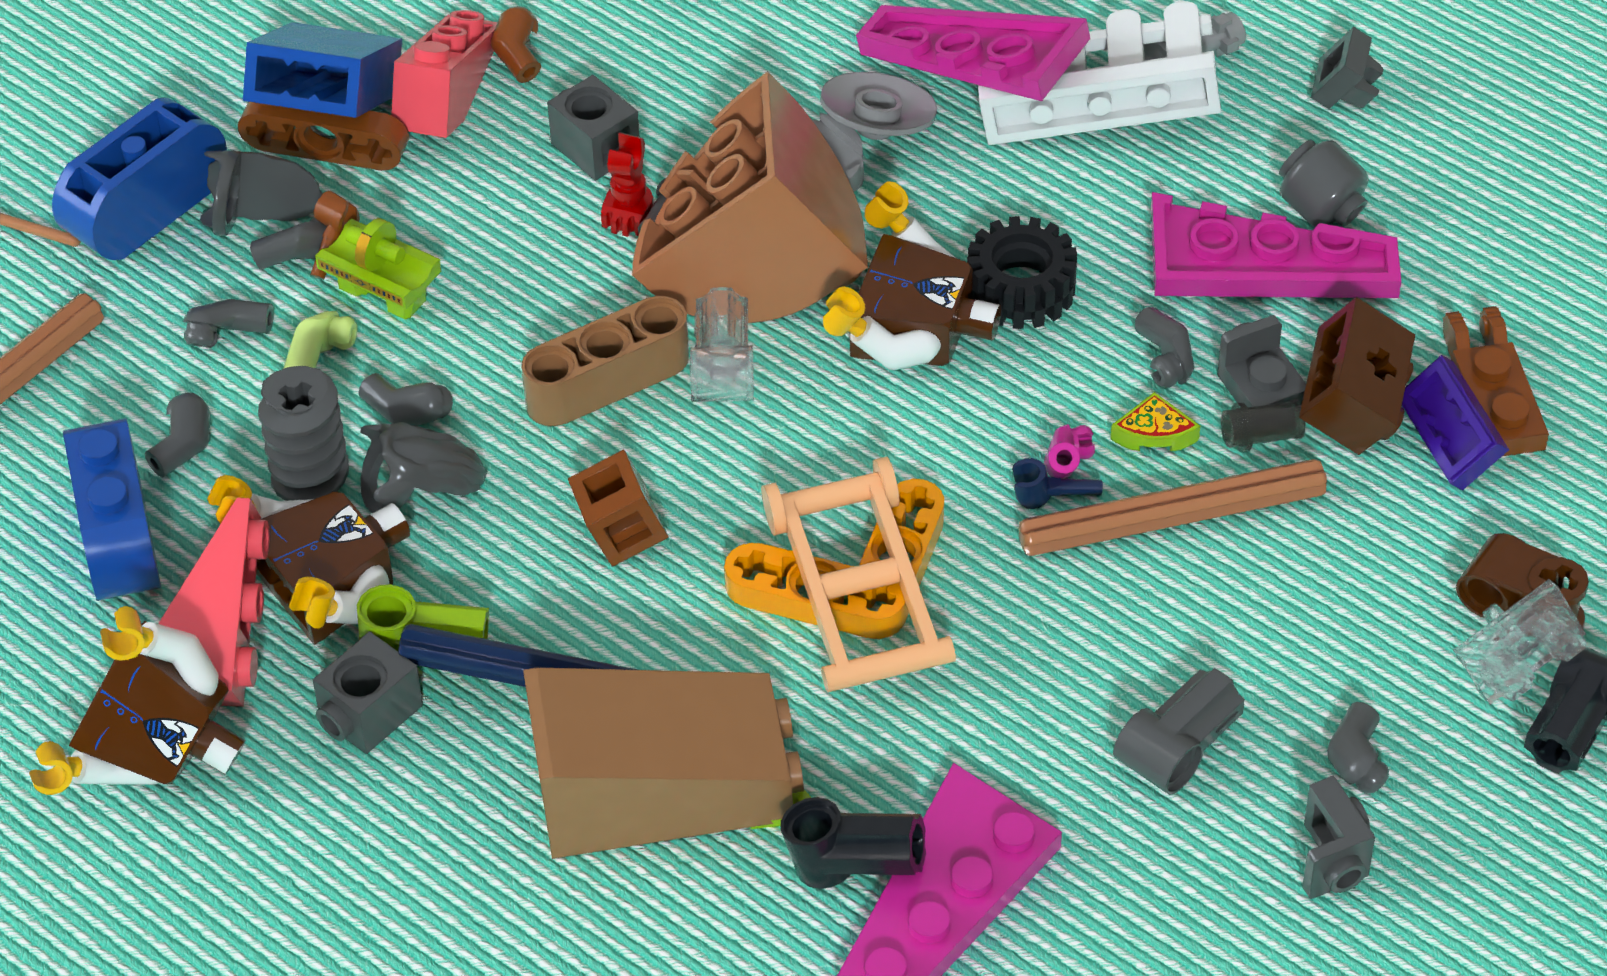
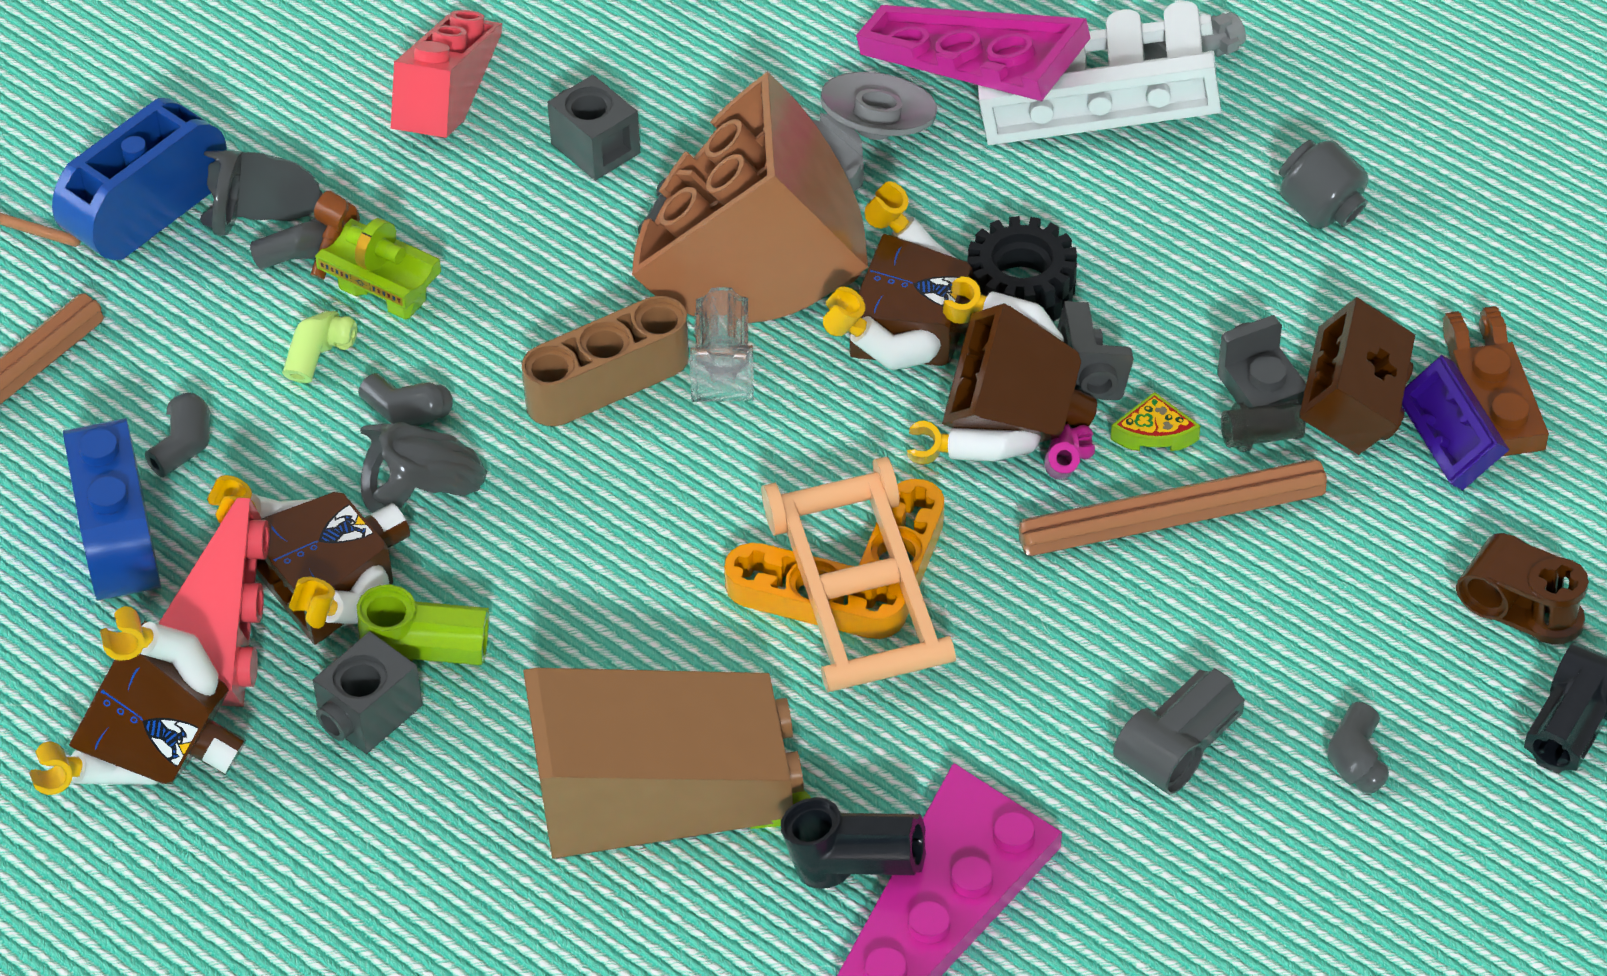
dark grey arm [183,299,274,348] -> none
dark orange beam [238,102,409,171] -> none
blue brick [243,22,403,118] -> none
dark grey piece [258,366,349,501] -> none
dark blue axle [398,624,638,687] -> none
dark orange arm [491,6,541,83] -> none
dark orange brick [568,449,669,567] -> none
red piece [601,132,653,237] -> none
dark blue hand [1012,458,1103,509] -> none
dark grey arm [1135,307,1195,388] -> none
dark pink wing [1151,192,1401,298] -> none
dark grey bracket [1302,775,1375,899] -> none
dark grey tile [1310,27,1383,109] -> none
clear hips [1453,579,1587,705] -> none
none -> reddish brown torso [907,277,1097,465]
none -> dark grey bracket [1057,301,1134,400]

